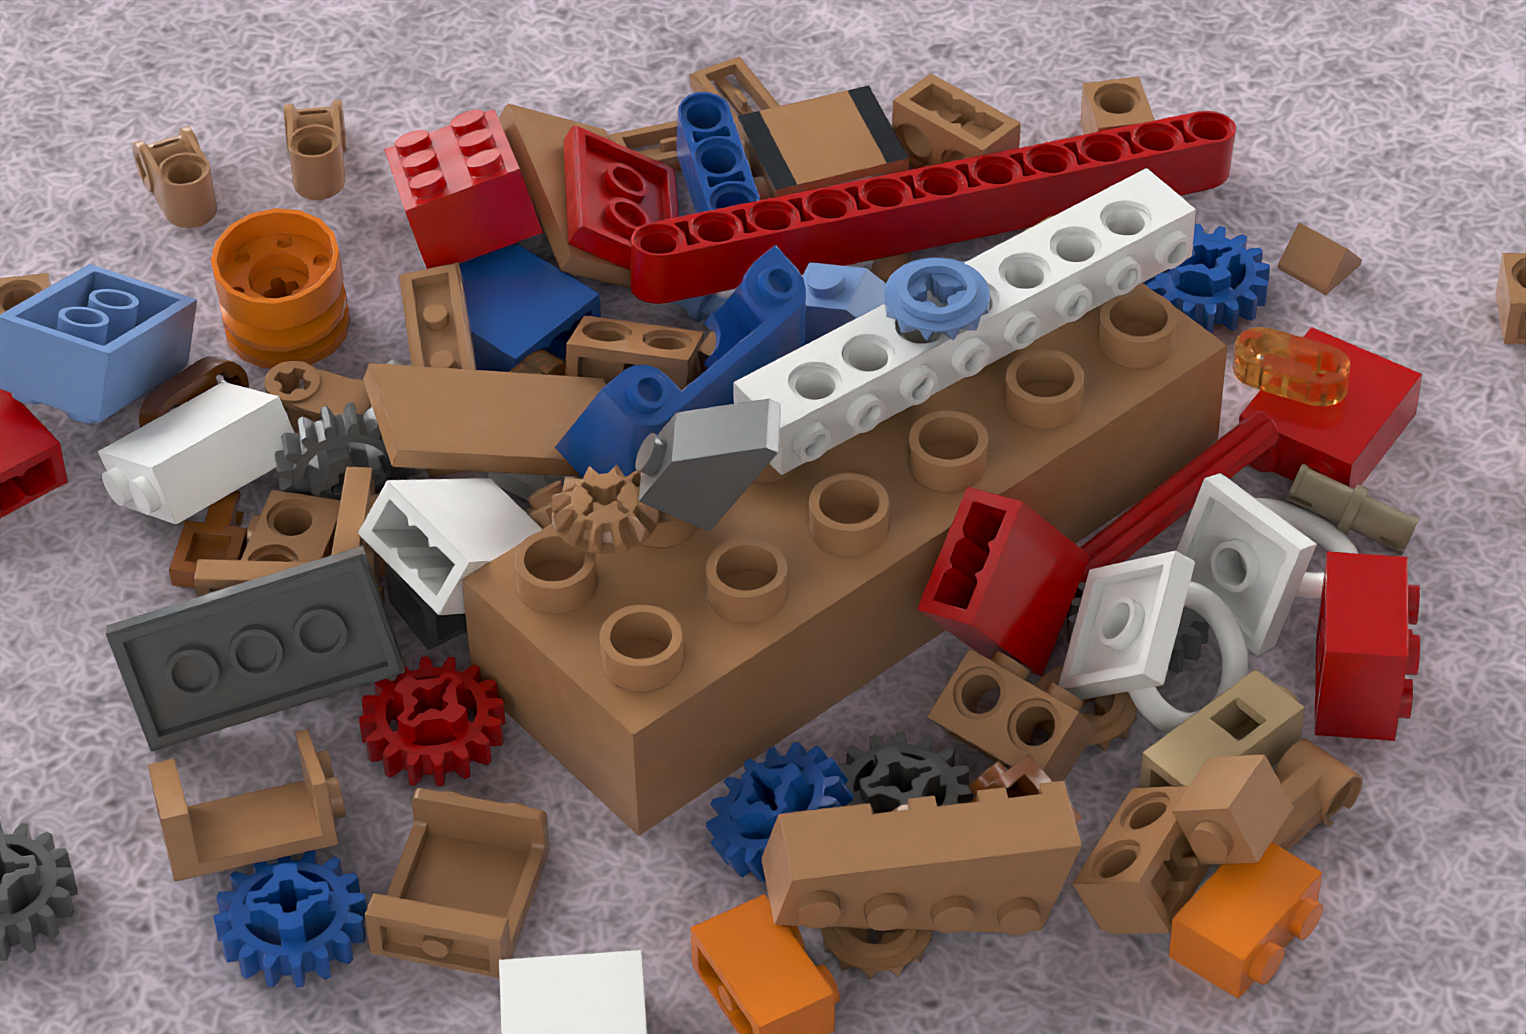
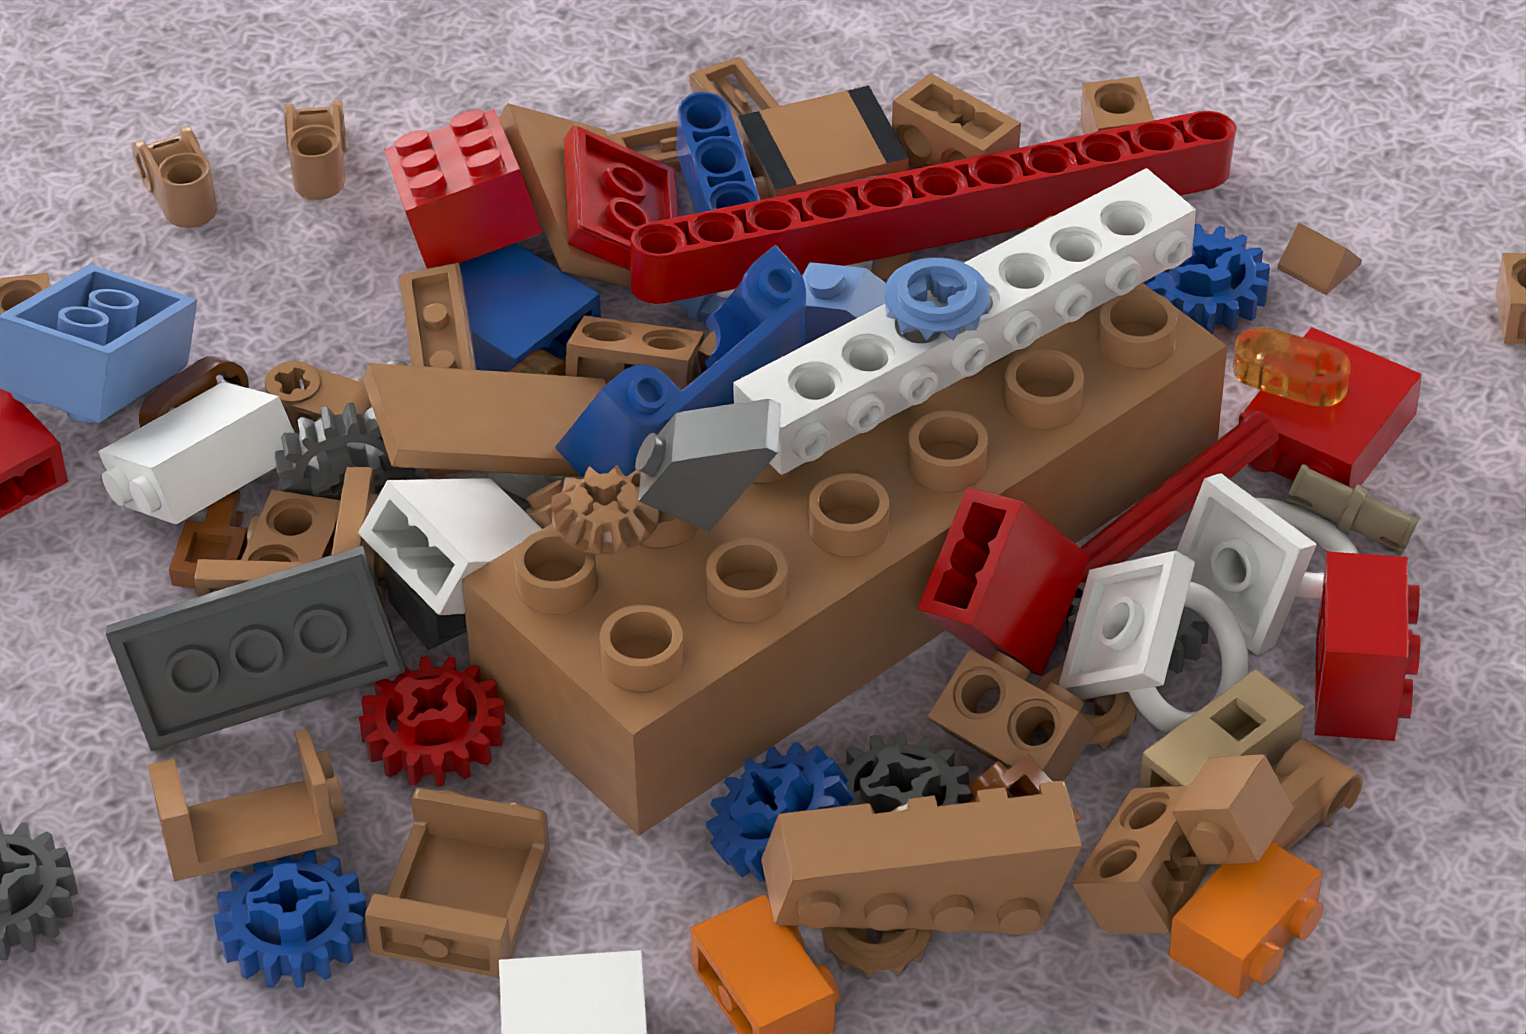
orange wheel [210,208,351,369] -> none

